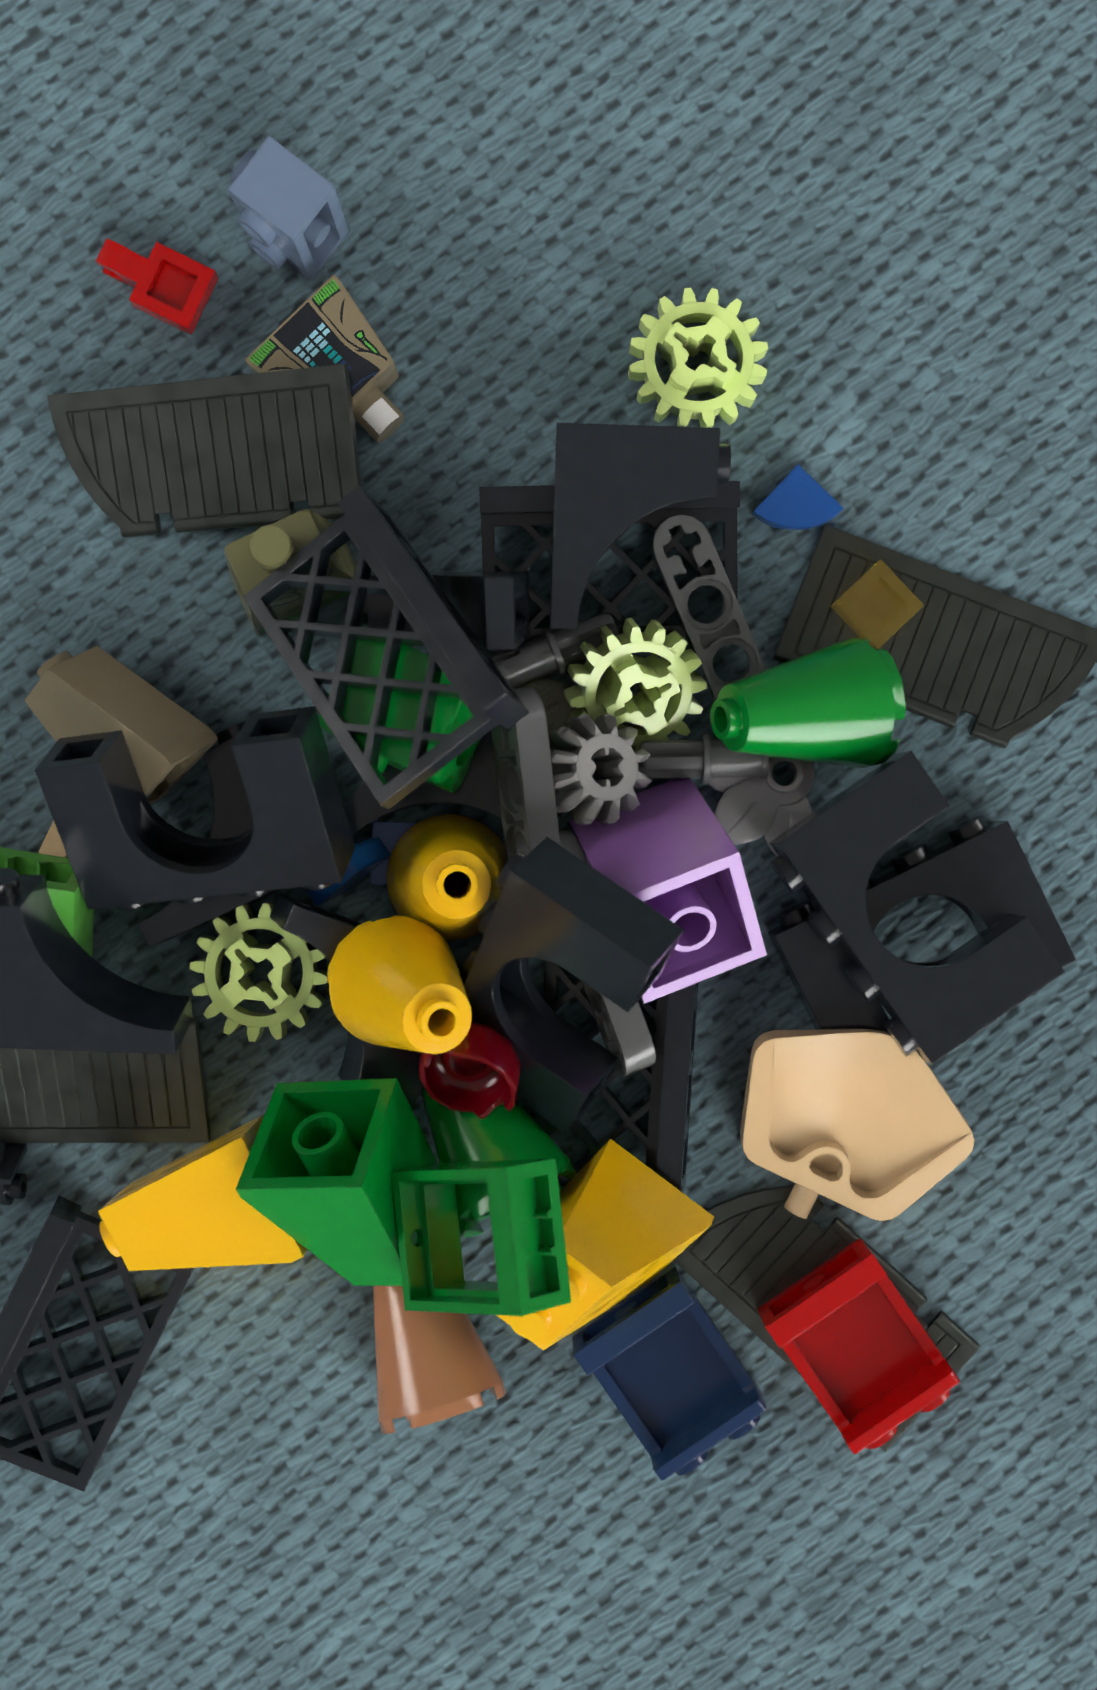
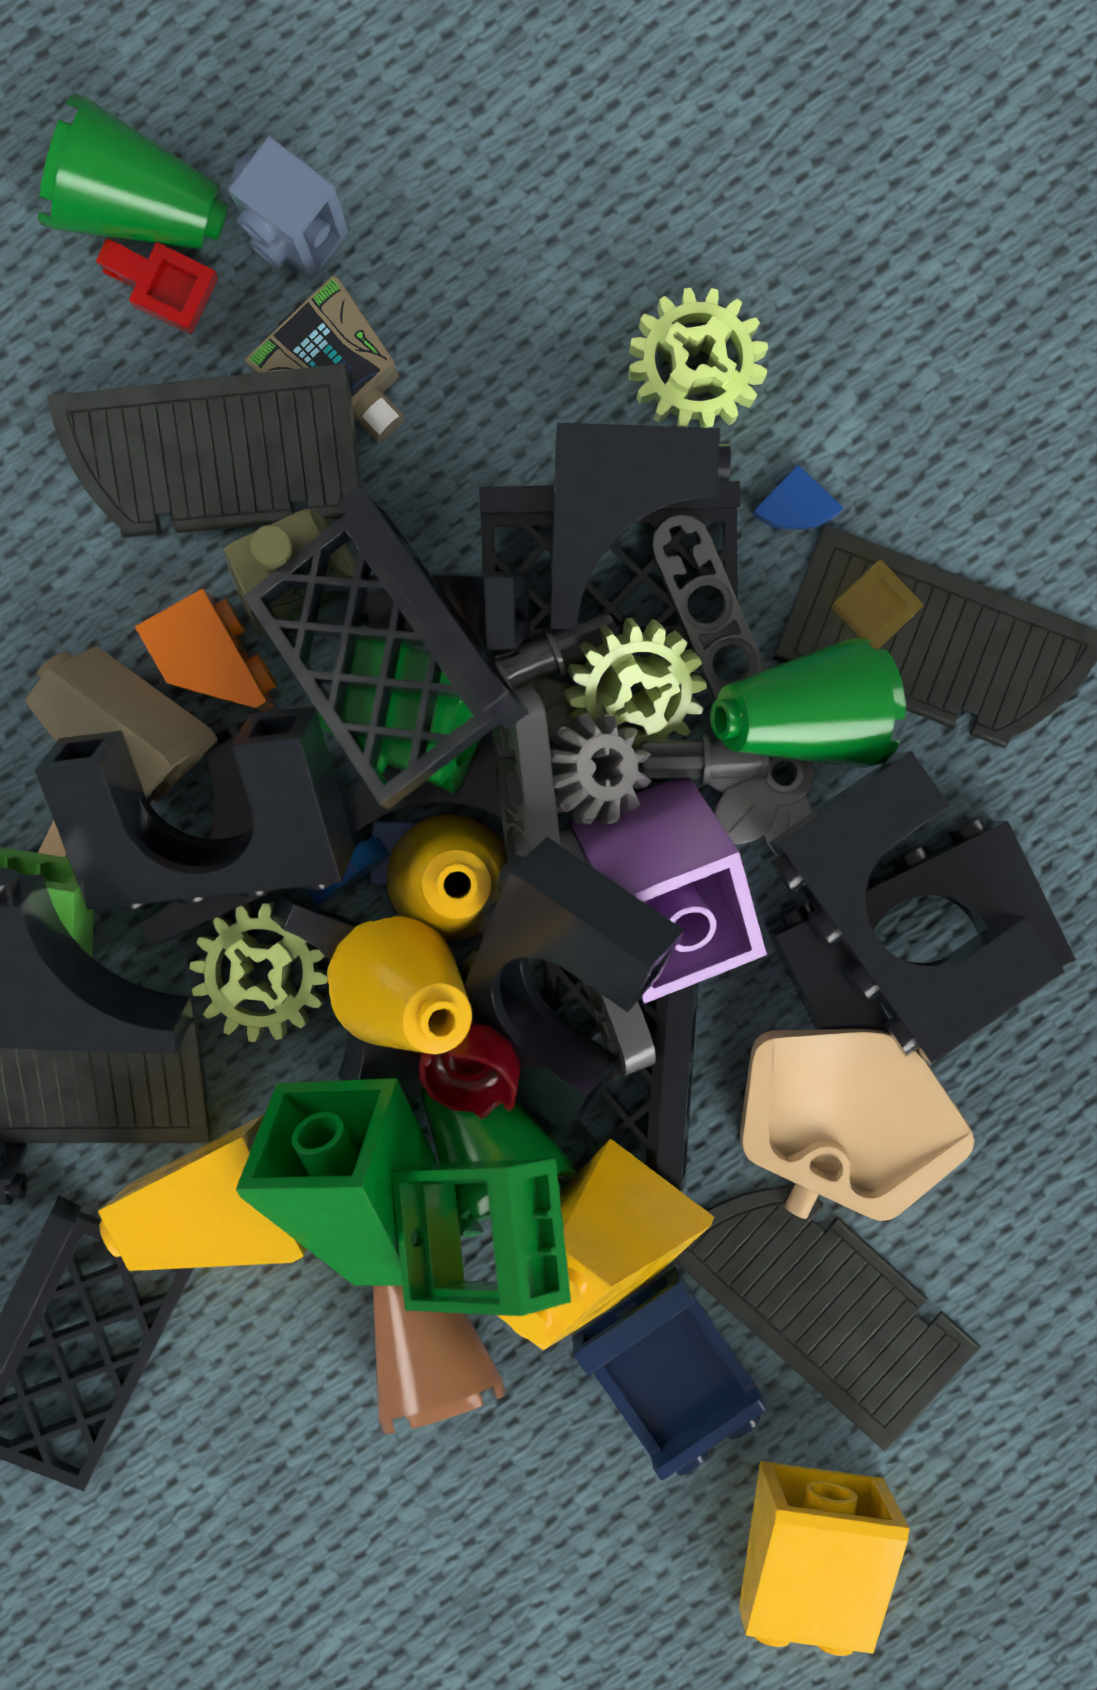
red panel [757,1238,960,1454] -> none
none -> green cone [38,93,229,250]
none -> orange slope [135,588,277,712]
none -> yellow slope [739,1461,910,1656]

